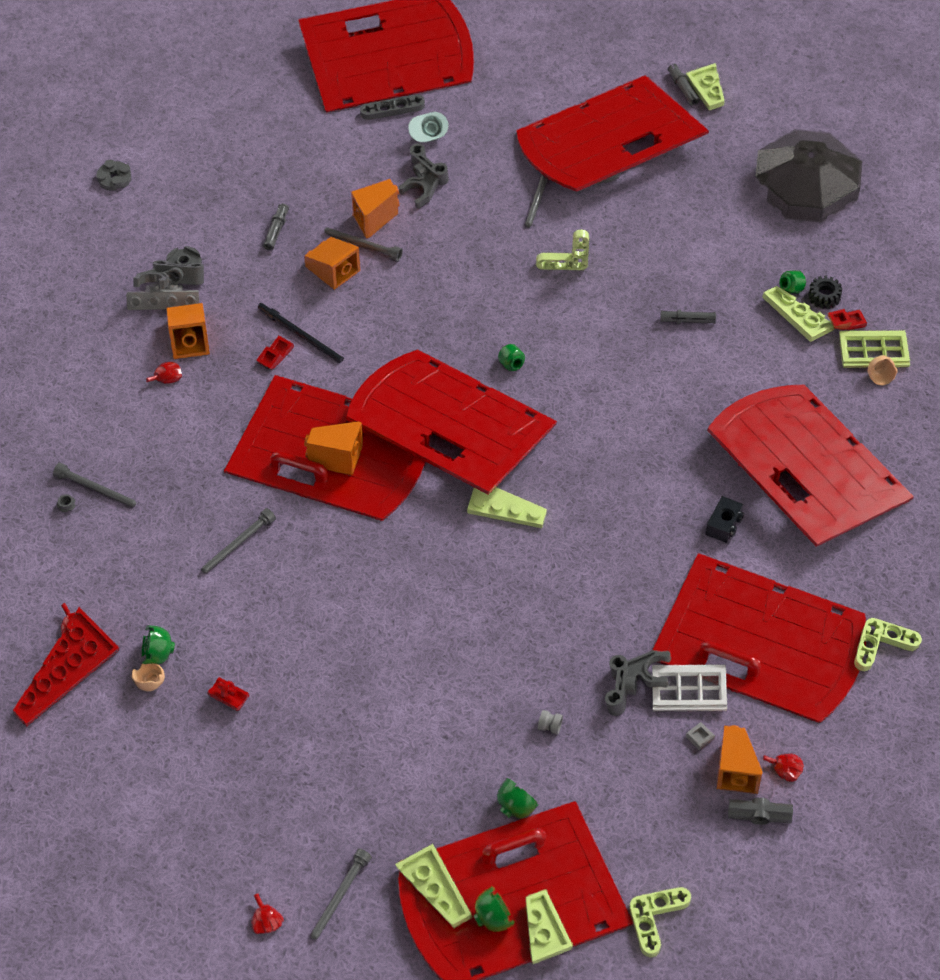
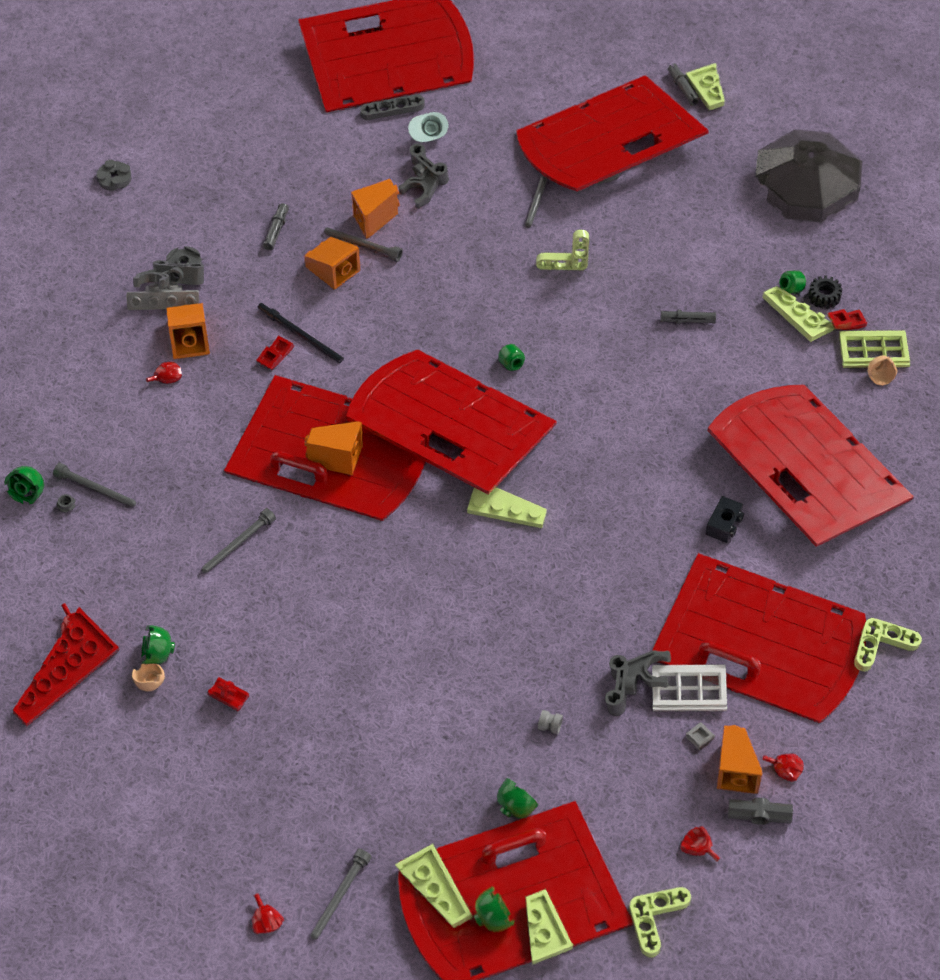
none -> green cylinder [4,466,44,505]
none -> red piece [680,826,720,862]

